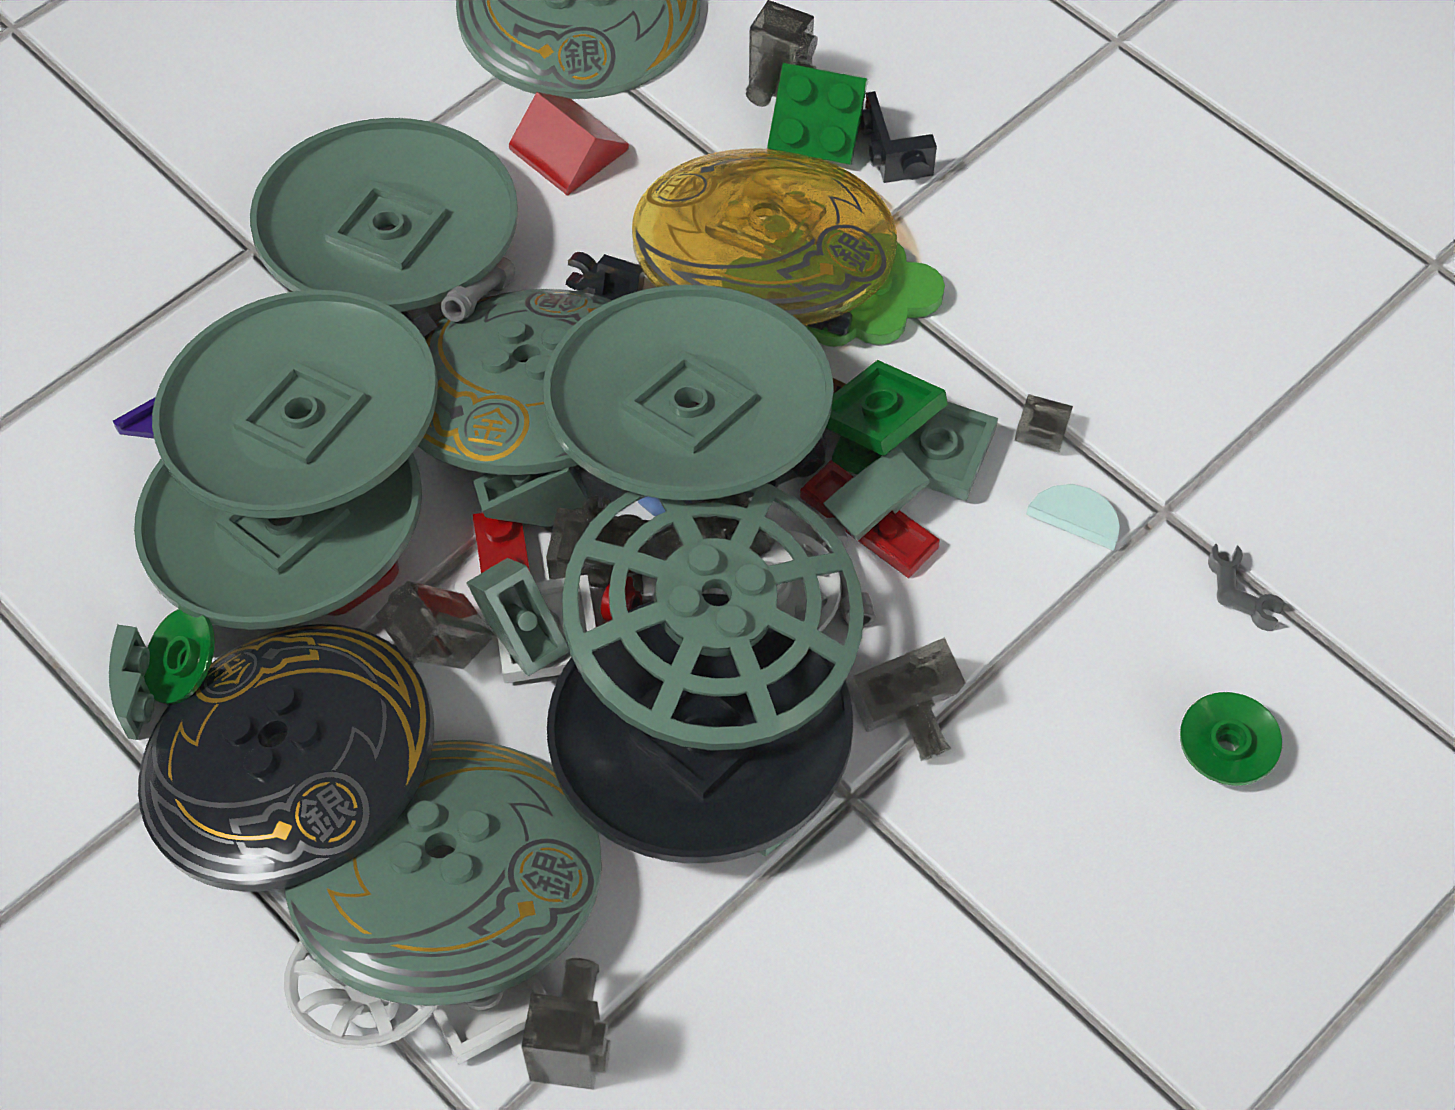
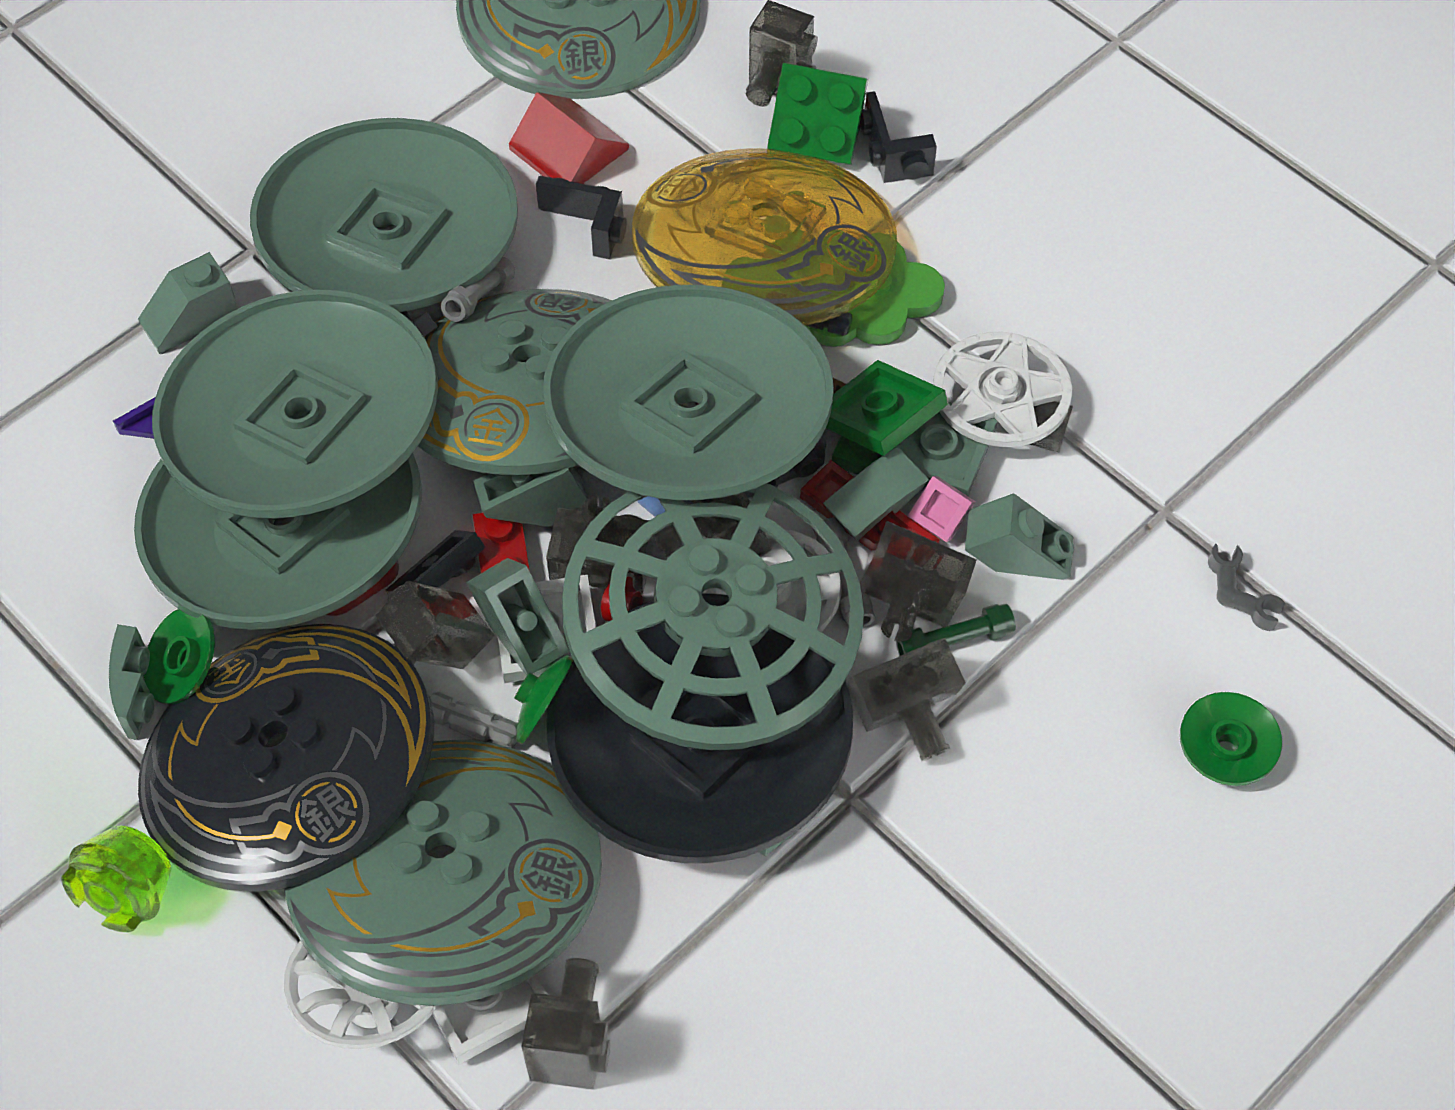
black plate [566,252,646,300] -> none
light aqua tile [1026,484,1120,550] -> none
none -> clear neon green cone [61,826,171,932]
none -> sand green slope [138,252,238,354]
none -> black plate [385,530,486,609]
none -> light grey axle [430,692,518,748]
none -> green dish [514,654,573,744]
none -> black bracket [535,176,627,259]
none -> clear smoke brick [859,521,977,642]
none -> dark green bar [895,603,1016,664]
none -> bright pink plate [908,476,976,542]
none -> white wheel [933,332,1072,447]
none -> sand green slope [965,493,1074,580]

